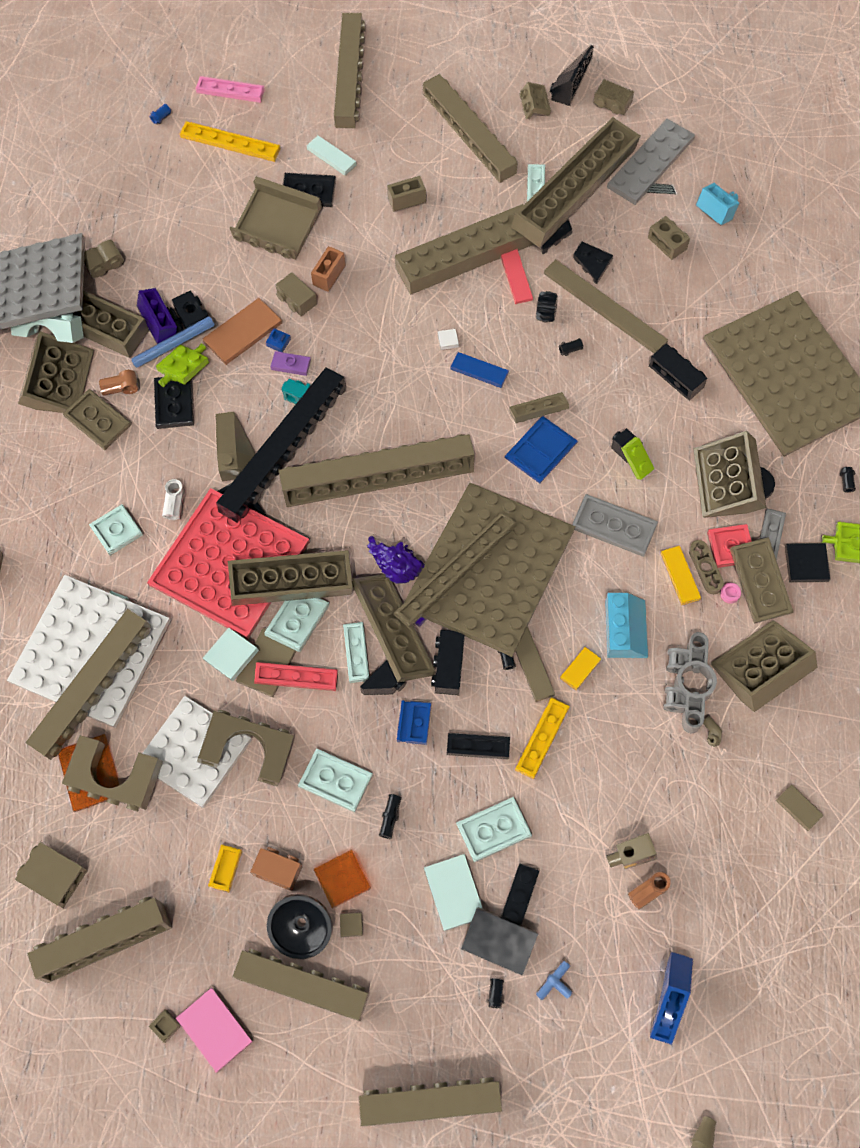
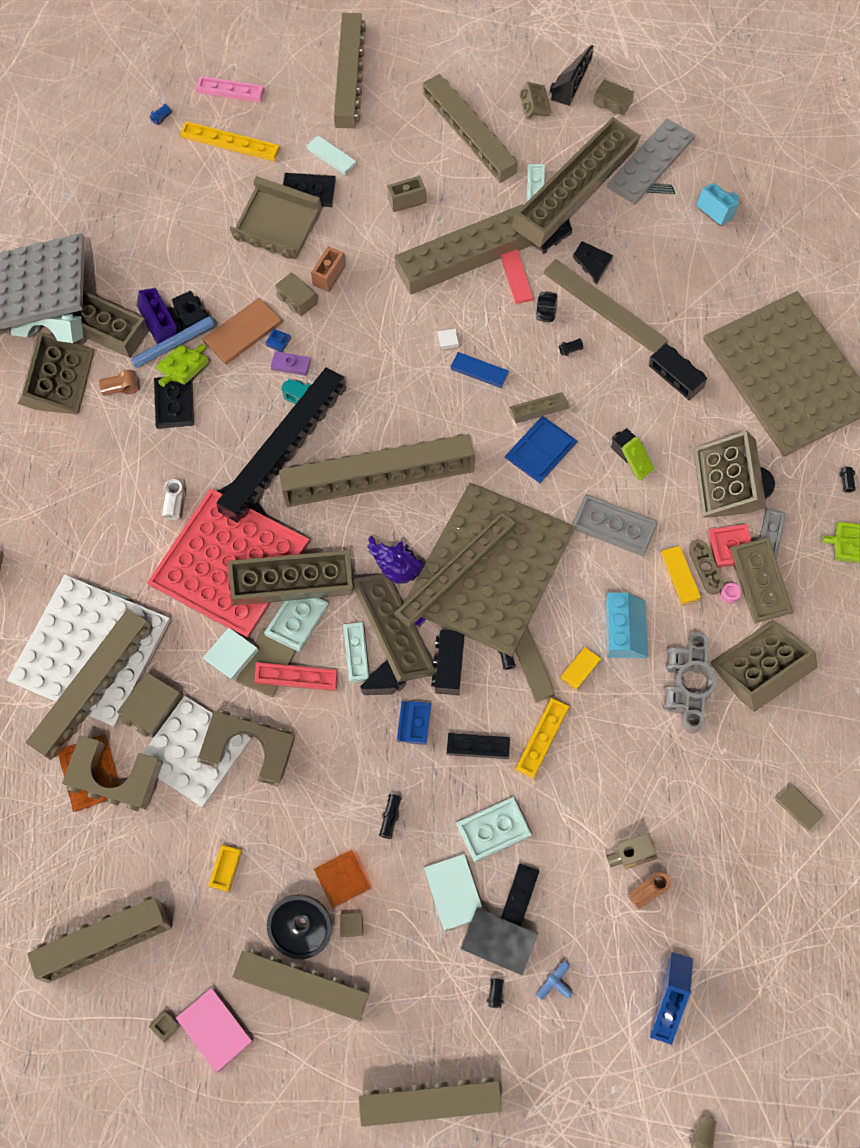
dark tan panel [15,842,87,908] -> none
dark tan tile [63,389,131,450] -> none
dark tan brick [84,239,124,278] -> none
light aqua tile [89,504,143,555] -> none
dark tan wedge [216,412,255,481] -> none
nougat brick [250,847,302,891] -> none
light aqua tile [298,748,373,813] -> none
dark tan brick [648,216,690,260] -> none
dark tan arm [703,716,722,747] -> none
black tile [785,543,831,583] -> none
none -> dark tan brick [117,672,183,738]

